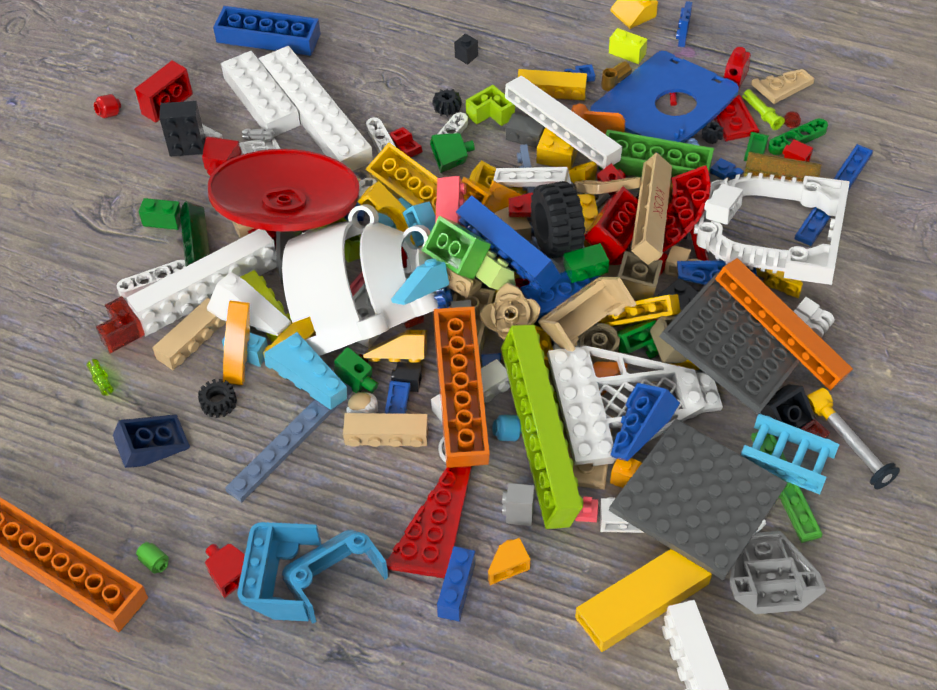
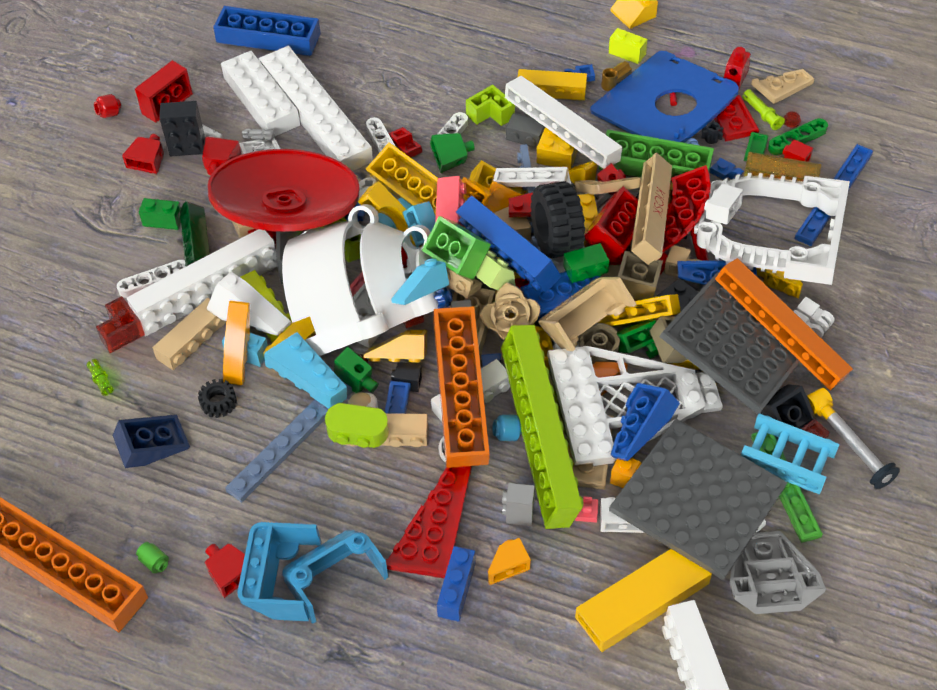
black gear [432,88,462,117] -> none
black brick [454,34,478,65] -> none
orange piece [571,103,626,135] -> none
blue wing [676,1,693,47] -> none
none -> red torso [122,134,164,174]
none -> lime brick [325,403,389,448]

